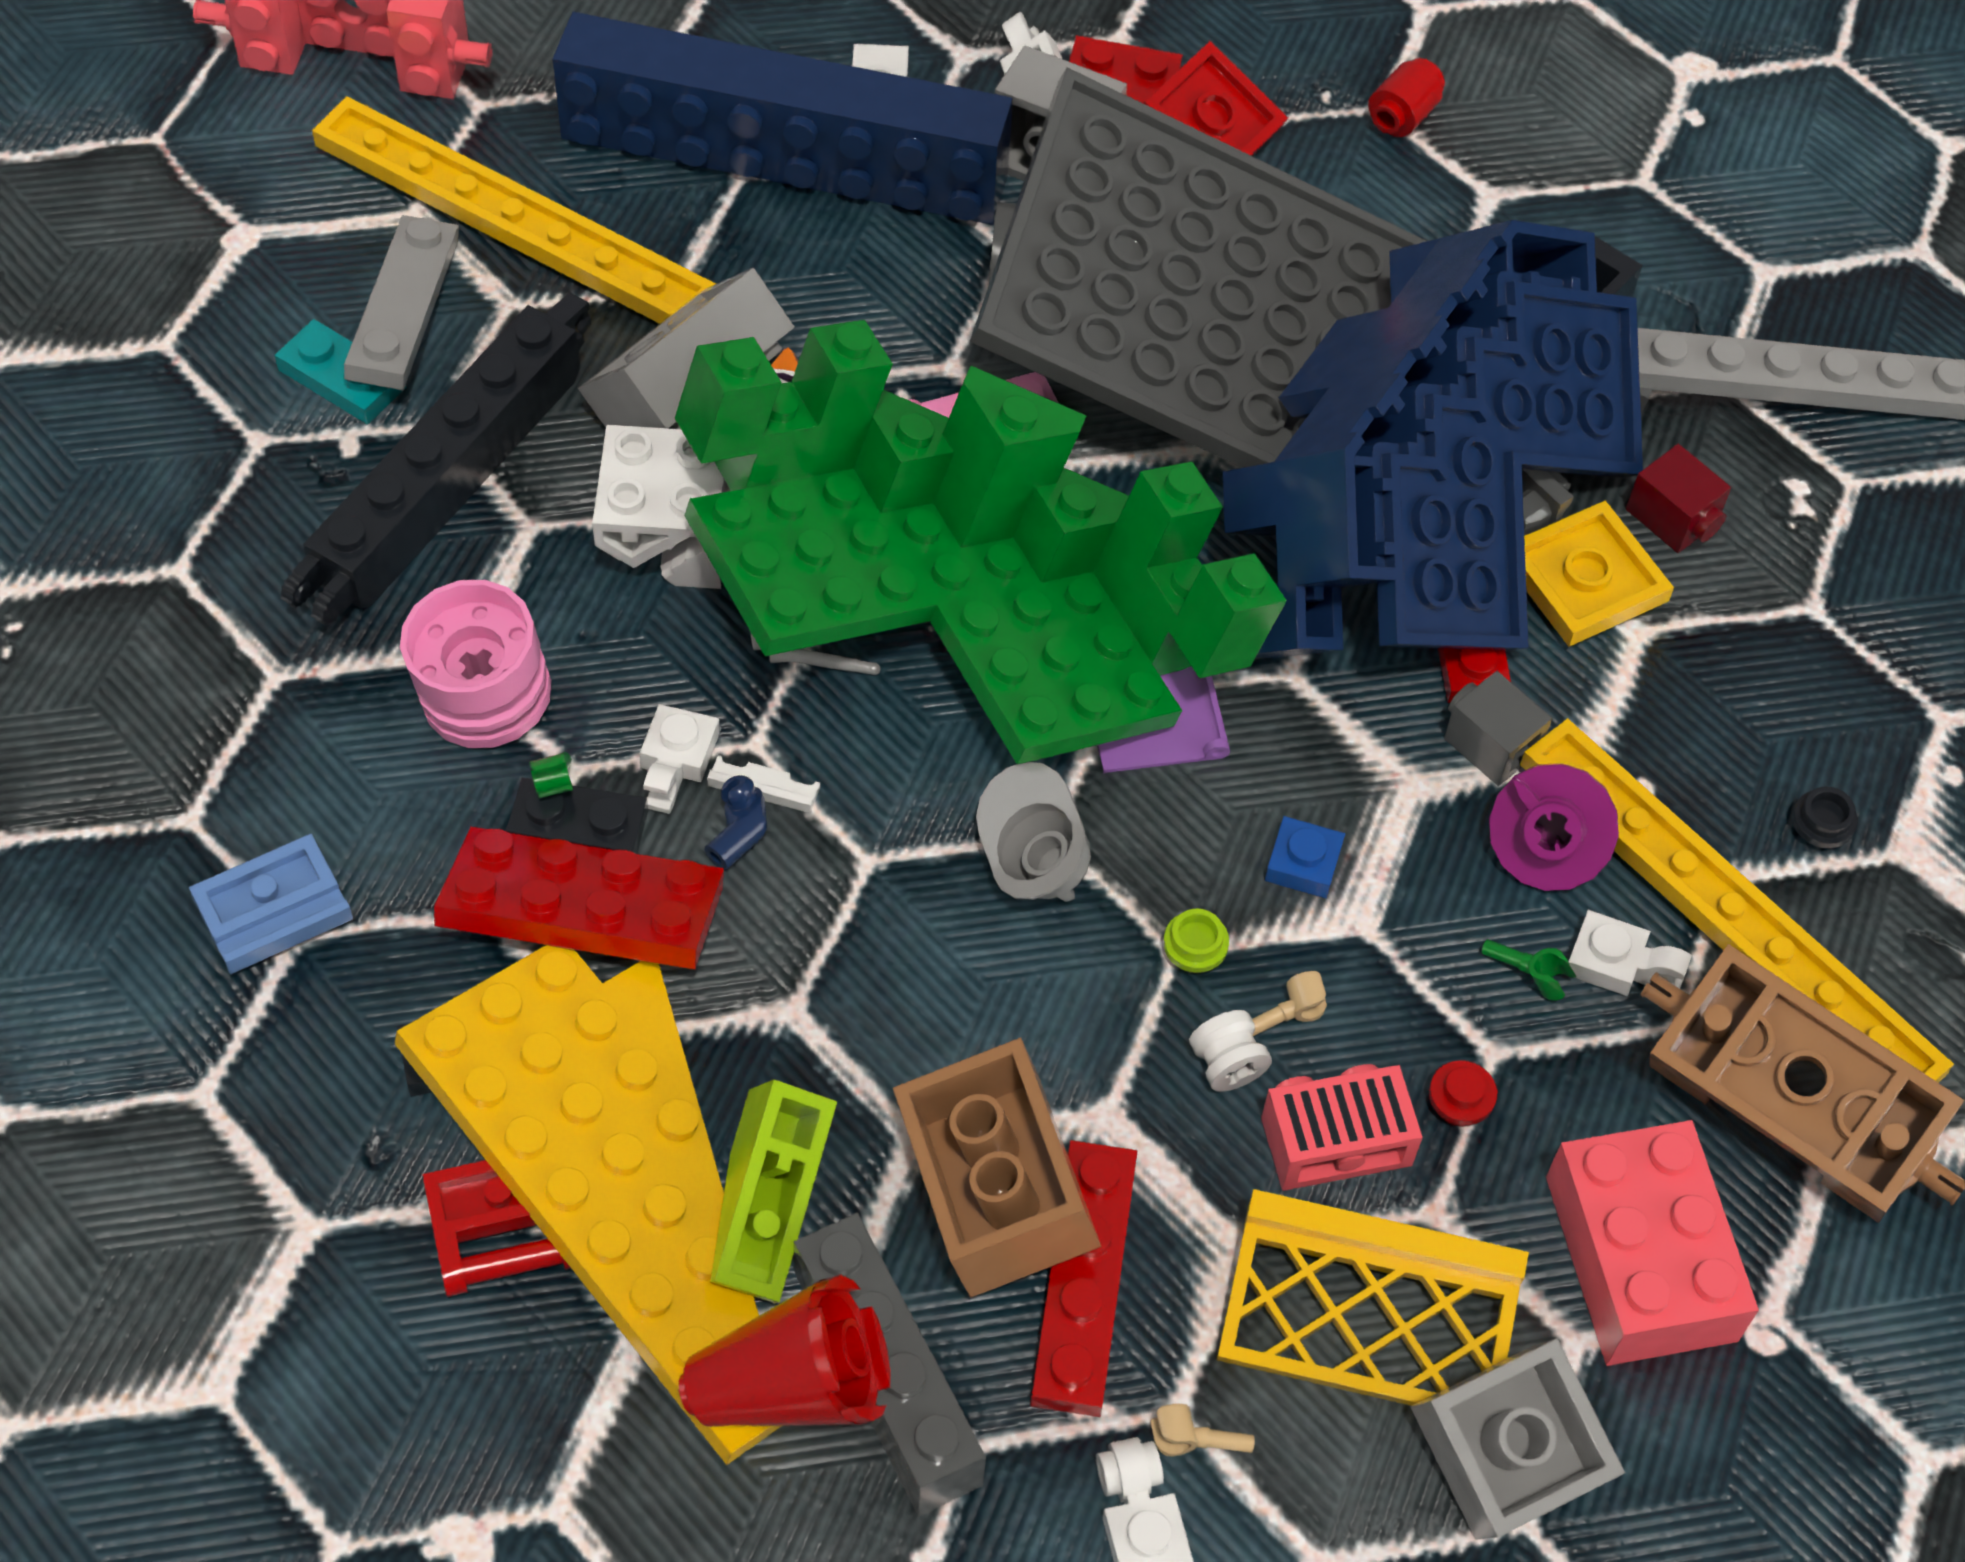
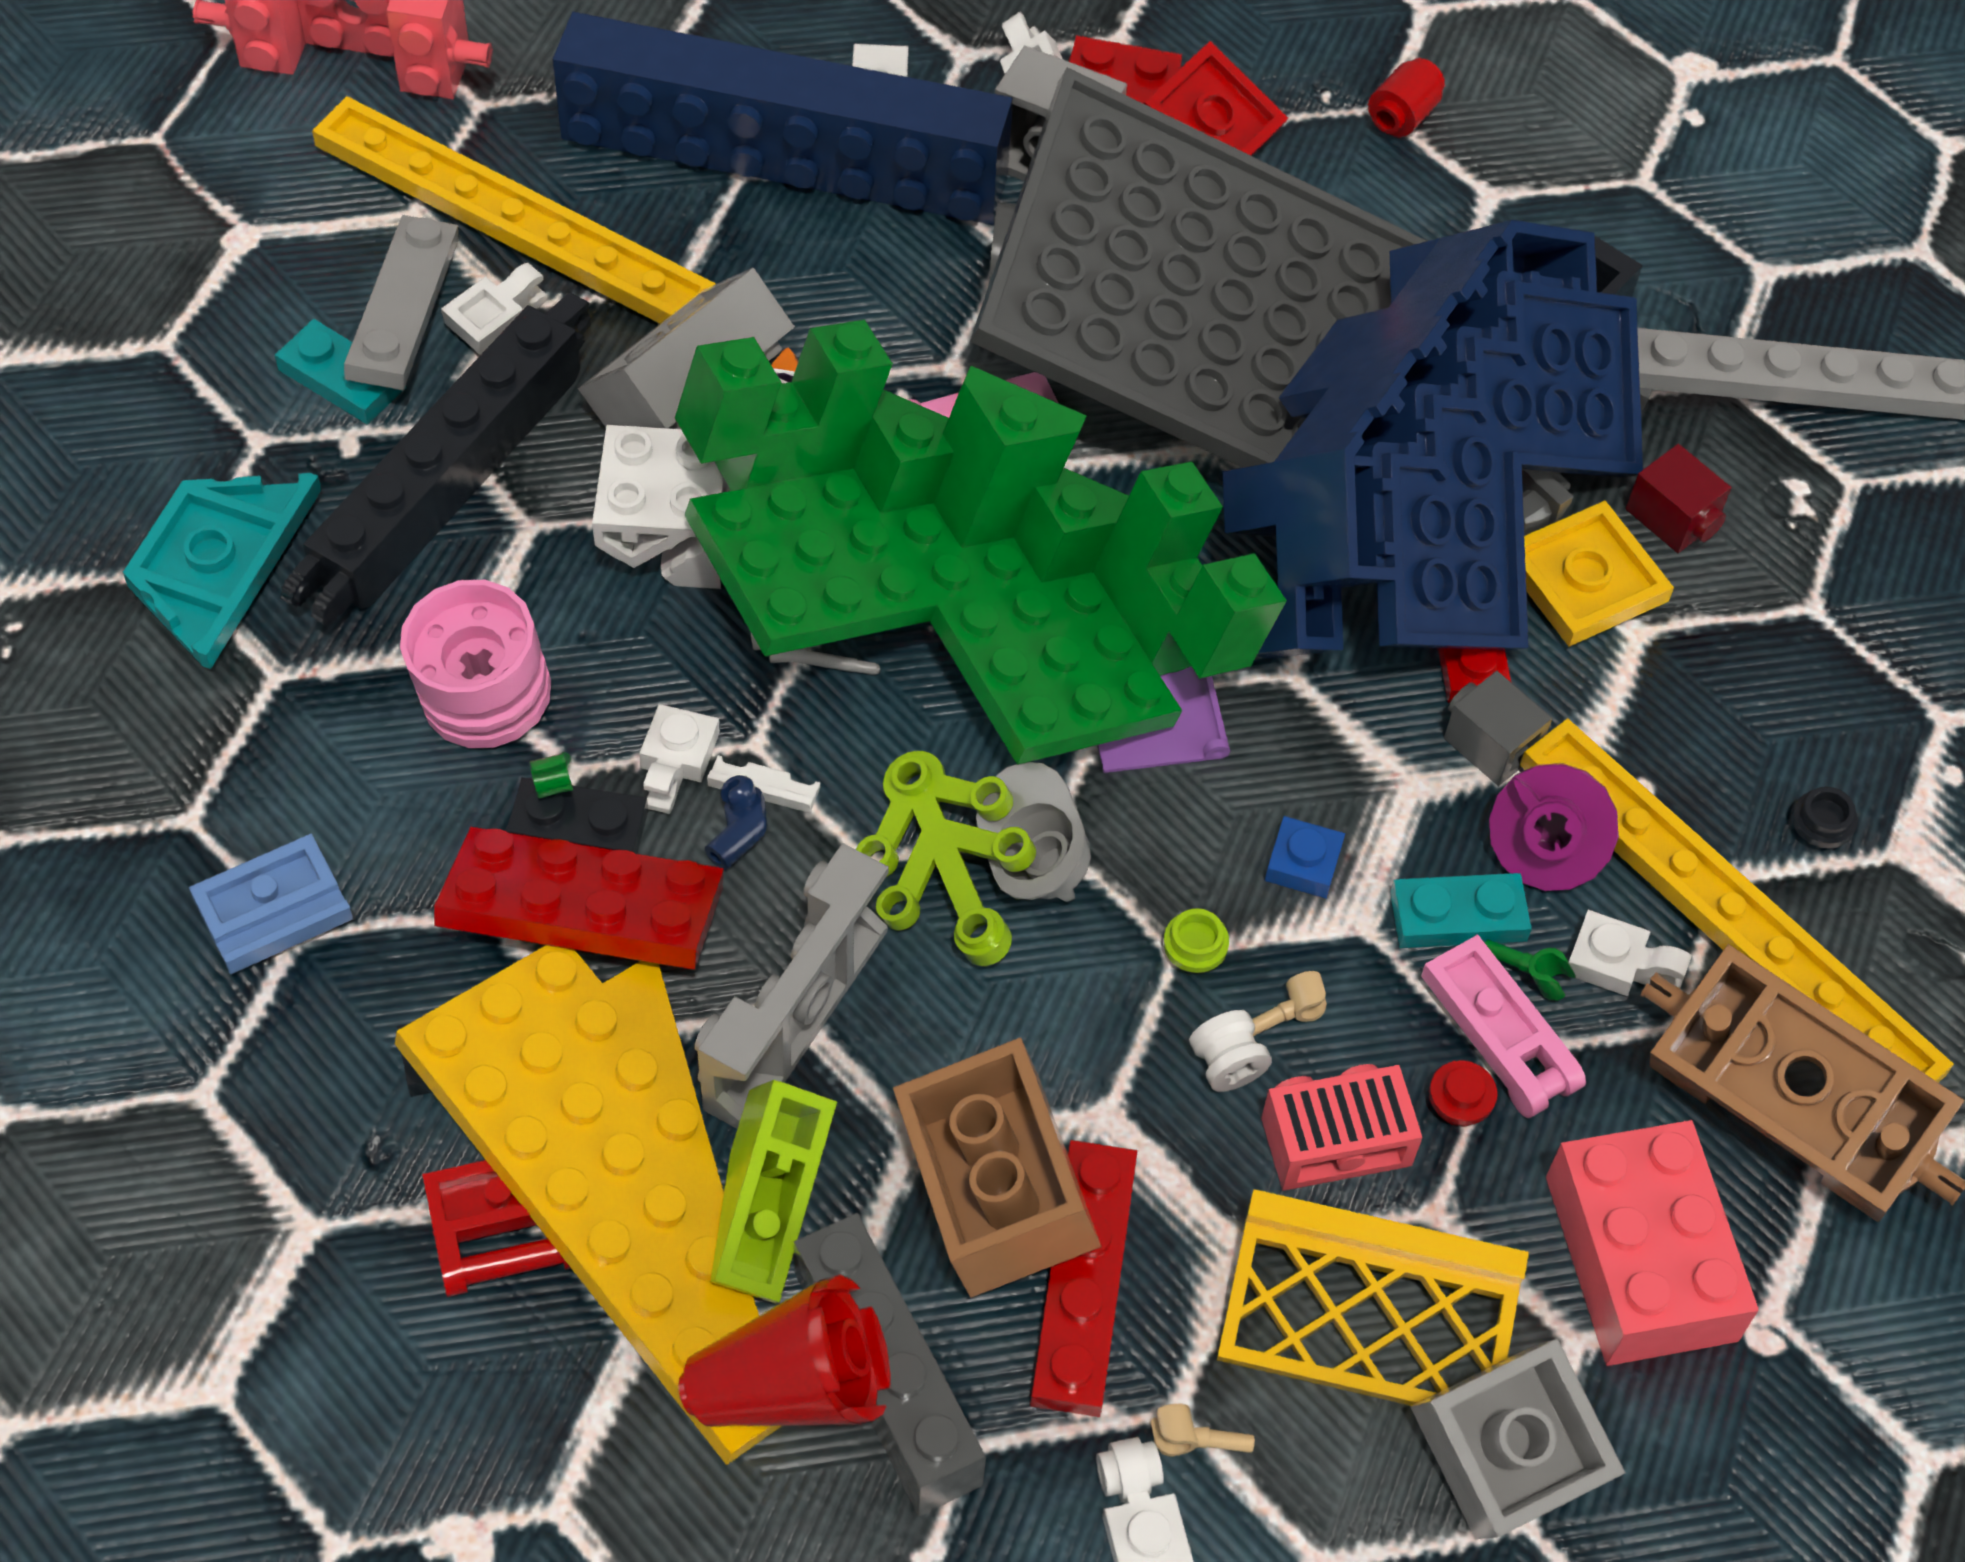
none -> teal wing [123,473,321,669]
none -> white plate [441,263,548,355]
none -> light grey piece [695,843,889,1129]
none -> lime plant [856,751,1036,966]
none -> teal plate [1390,873,1532,948]
none -> bright pink plate [1421,935,1586,1118]

